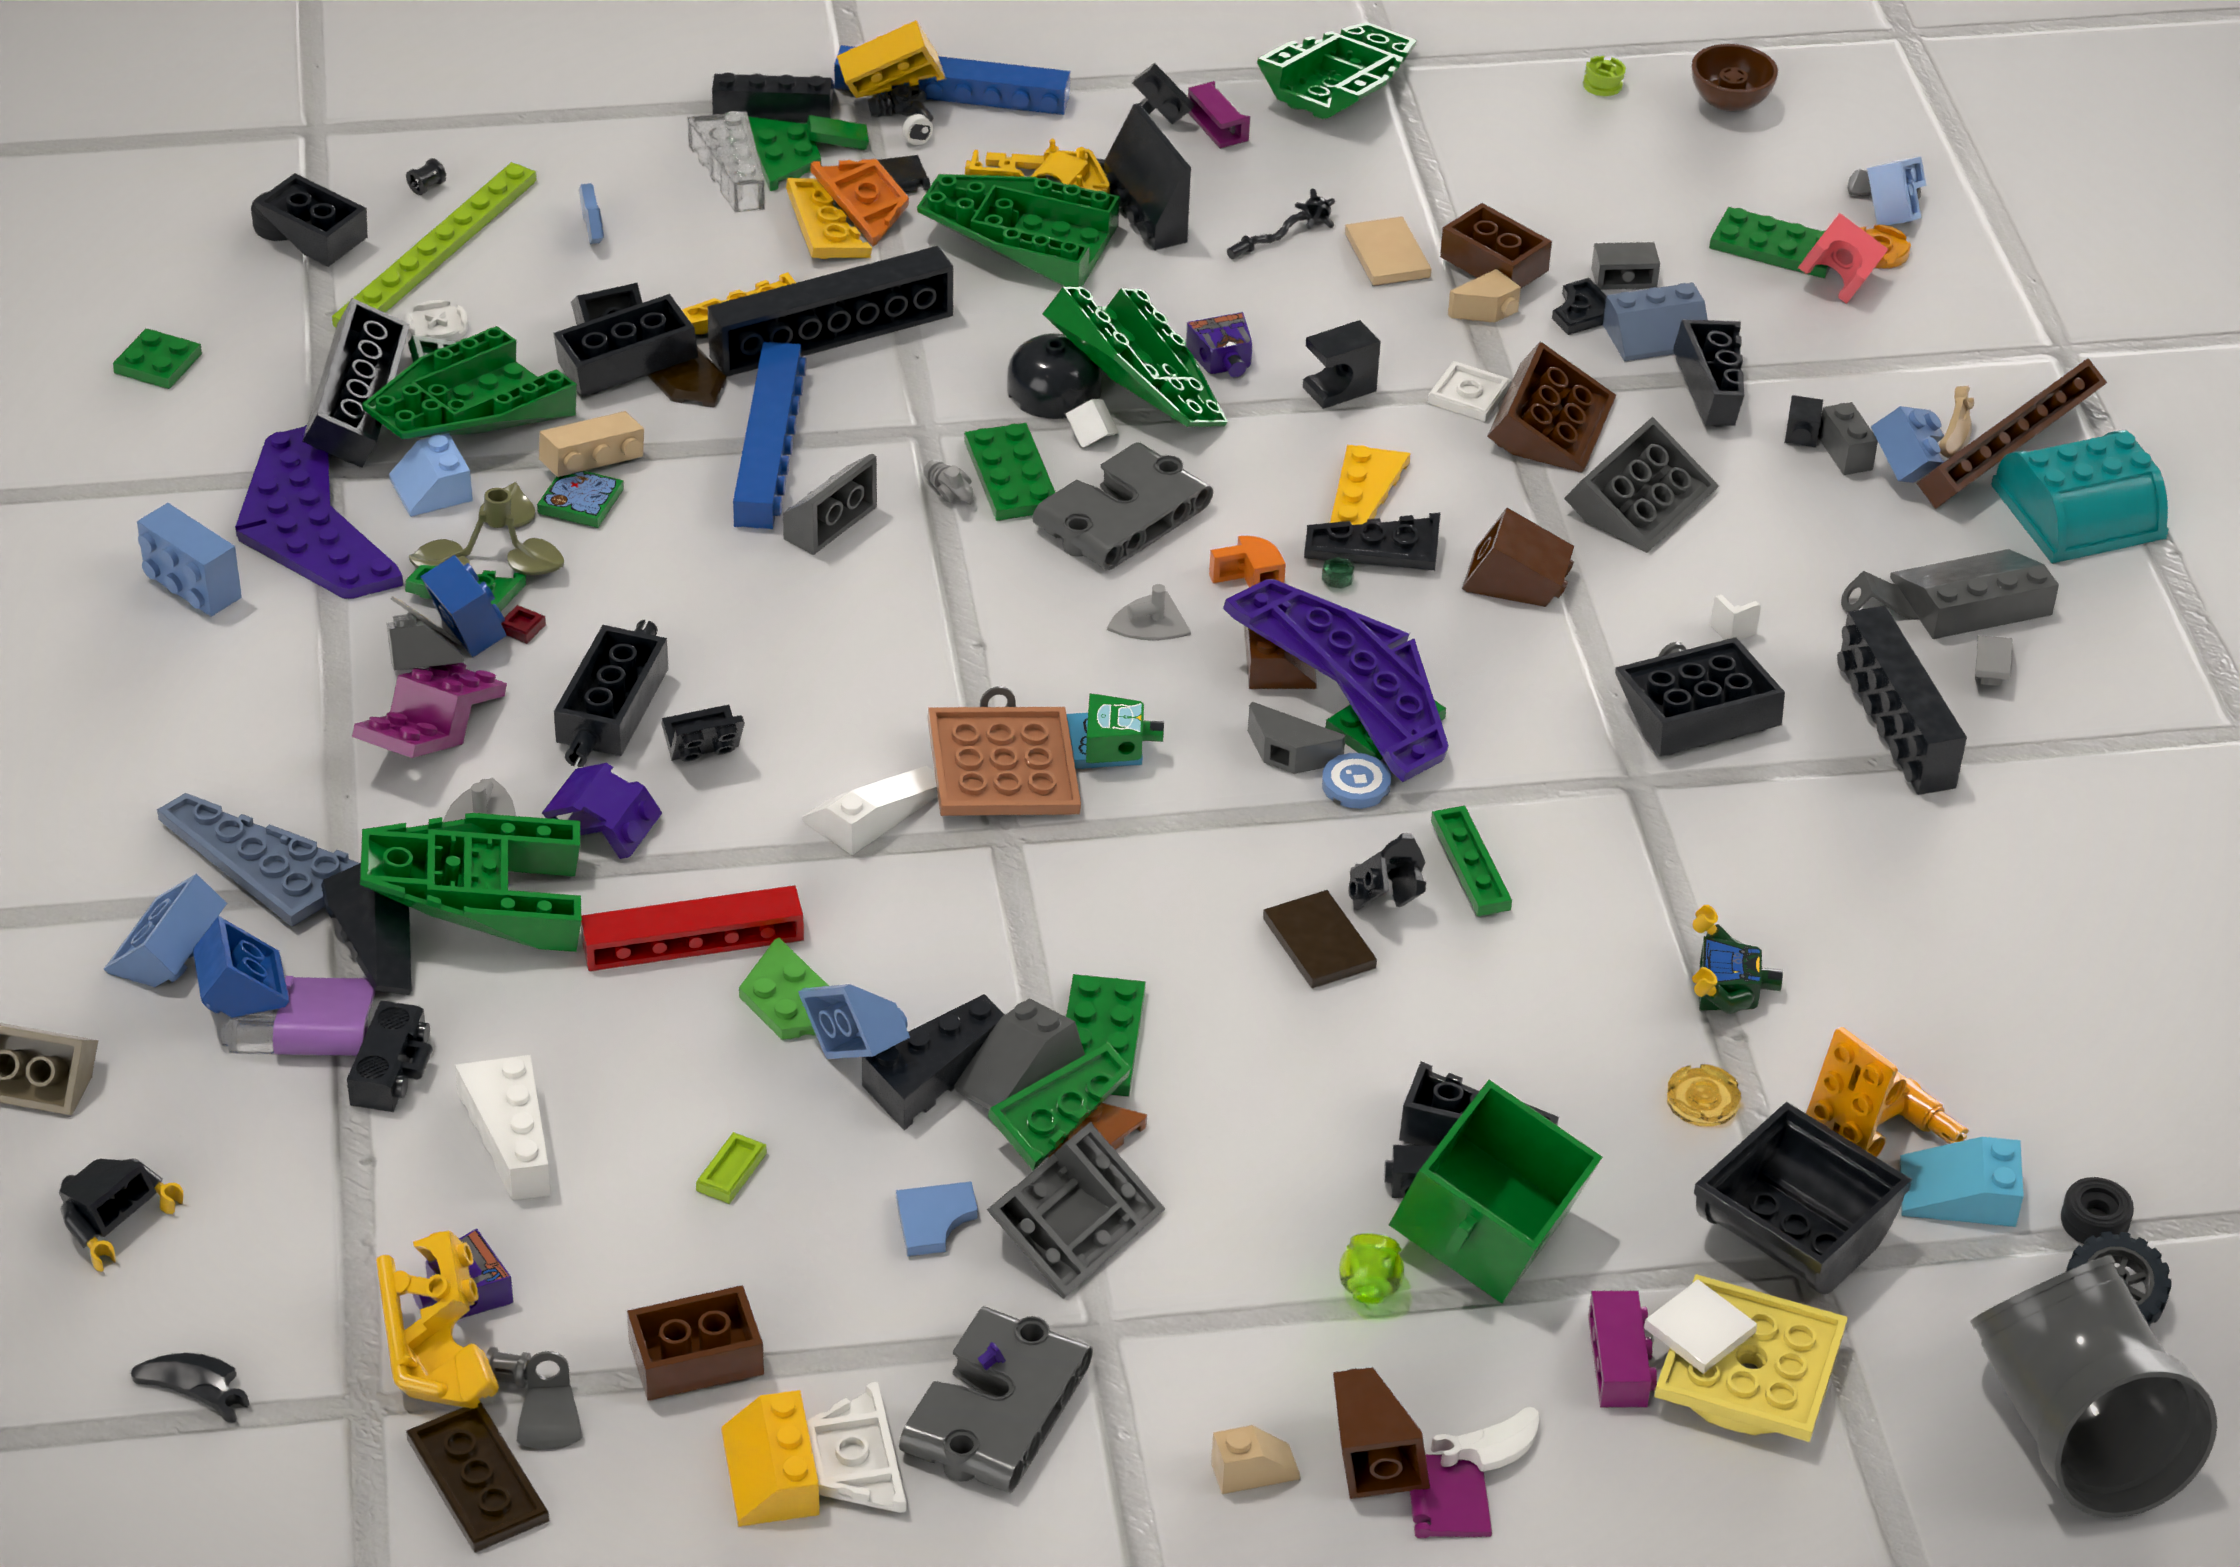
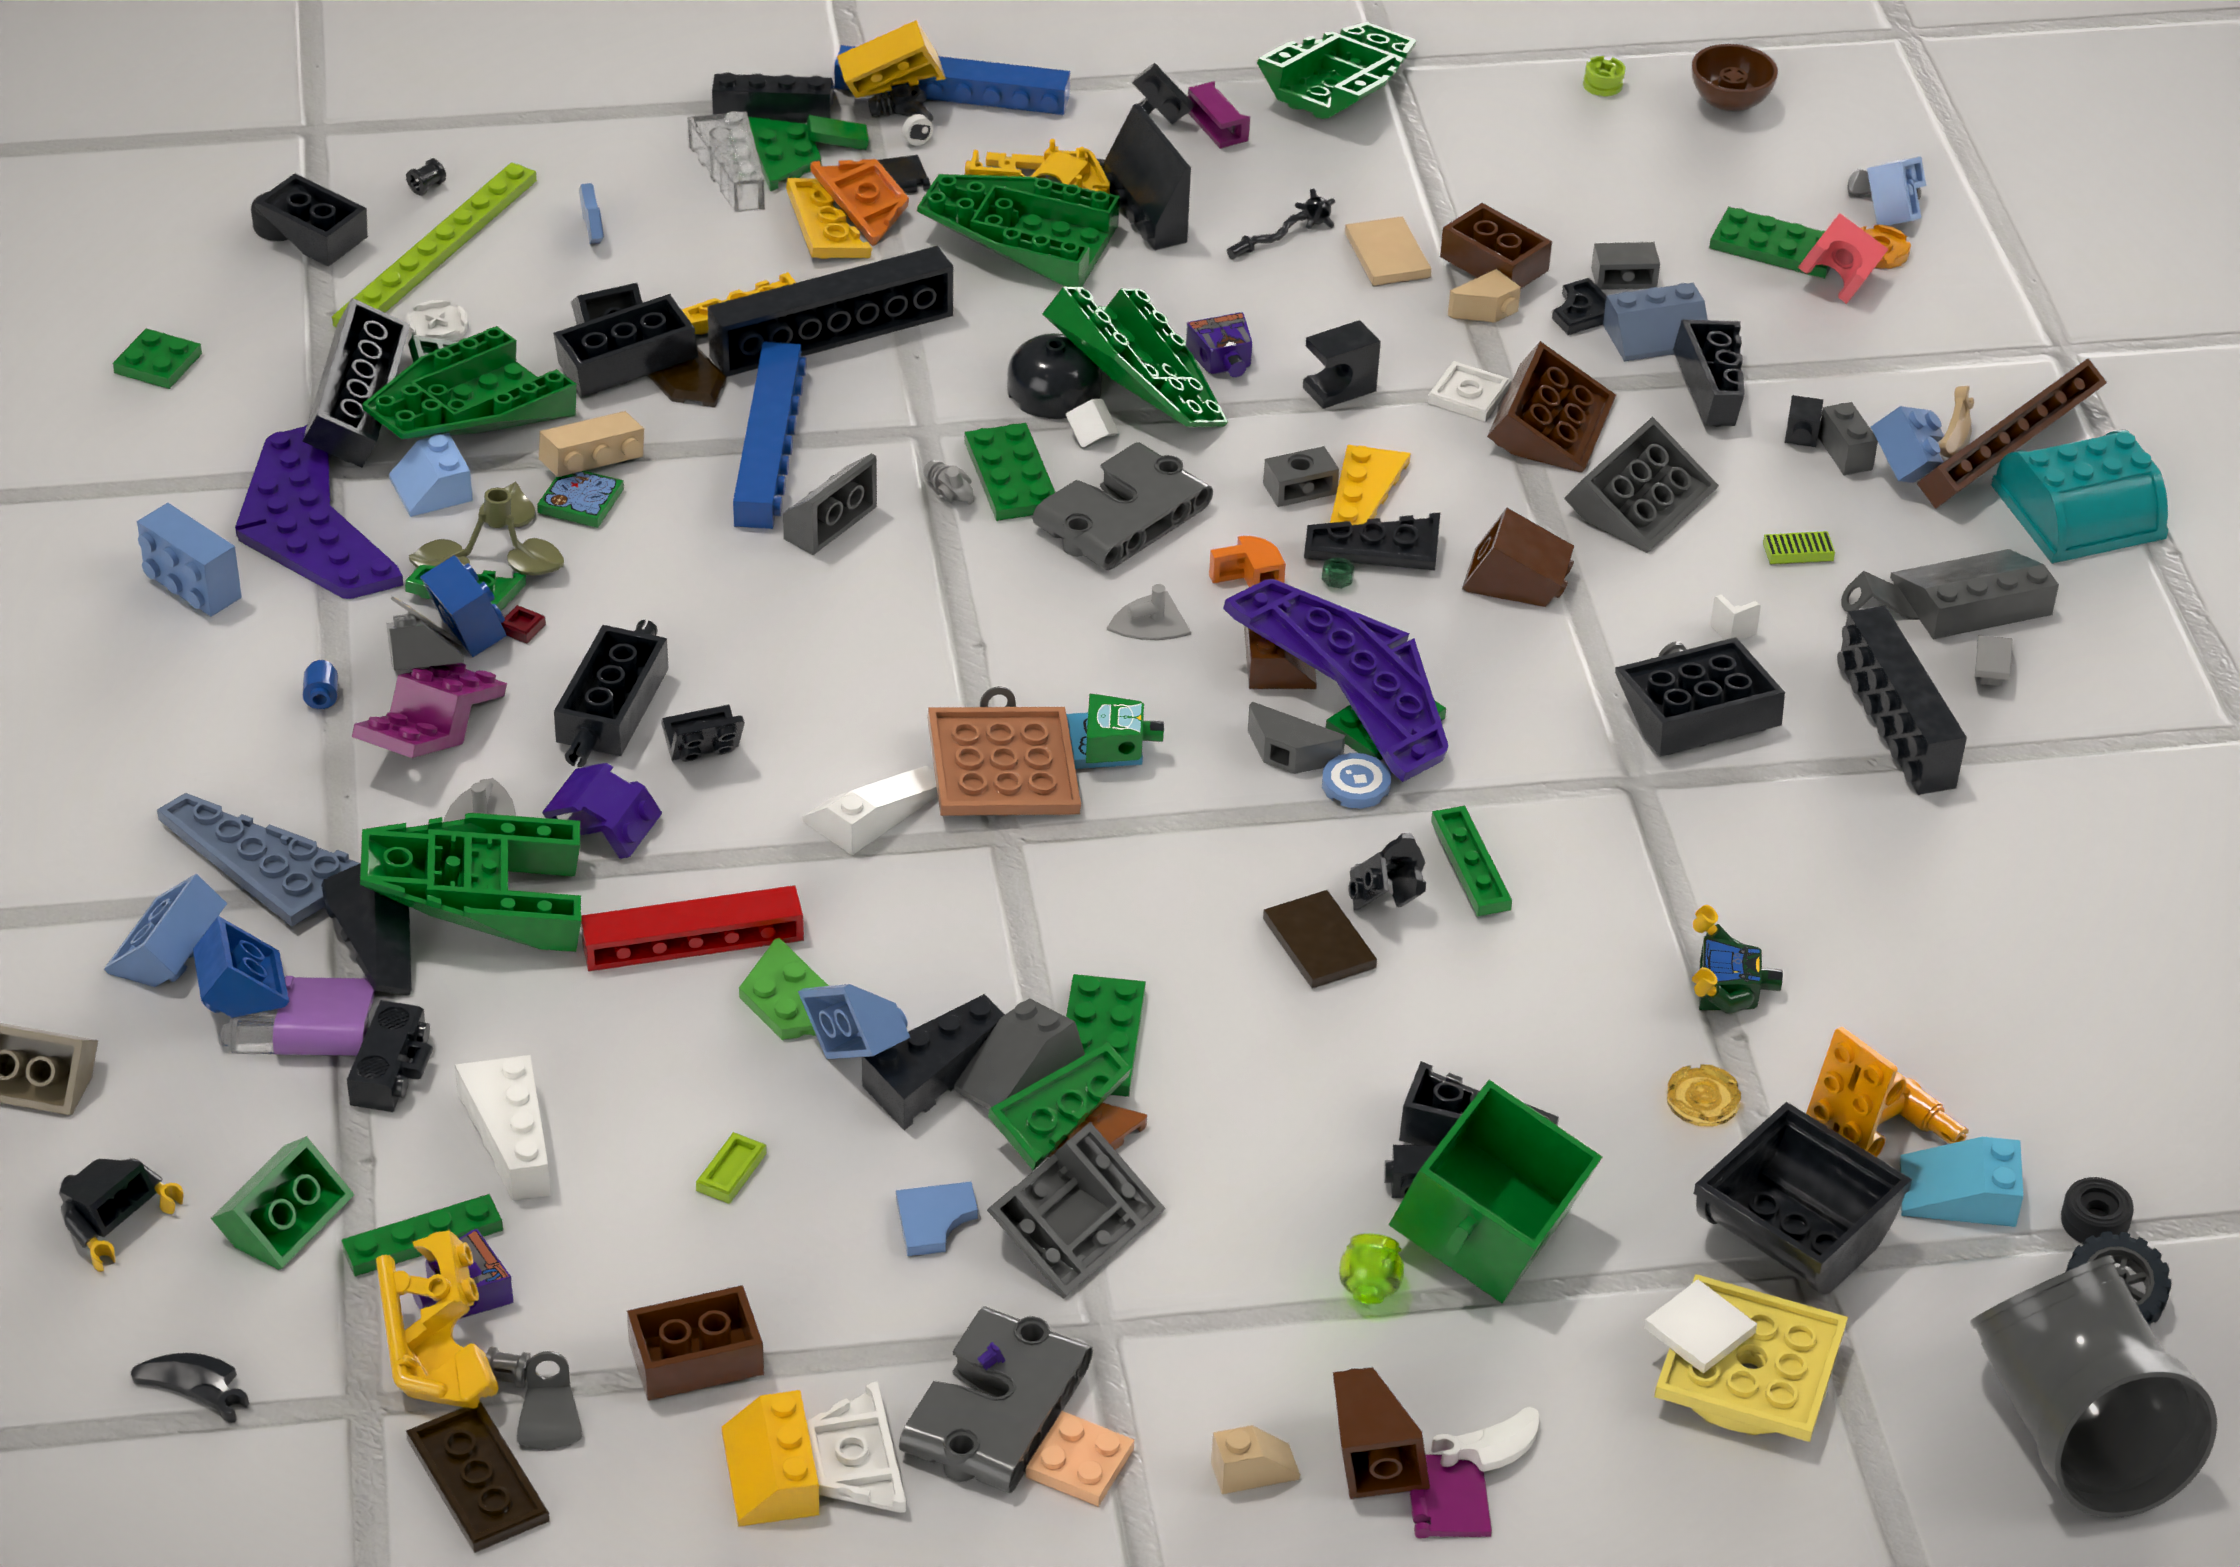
magenta brick [1588,1291,1657,1407] -> none
none -> green slope [211,1136,355,1270]
none -> blue brick [302,660,338,709]
none -> green plate [341,1194,503,1277]
none -> light nougat plate [1026,1411,1134,1507]
none -> dark grey brick [1263,446,1339,507]
none -> lime tile [1763,531,1835,564]

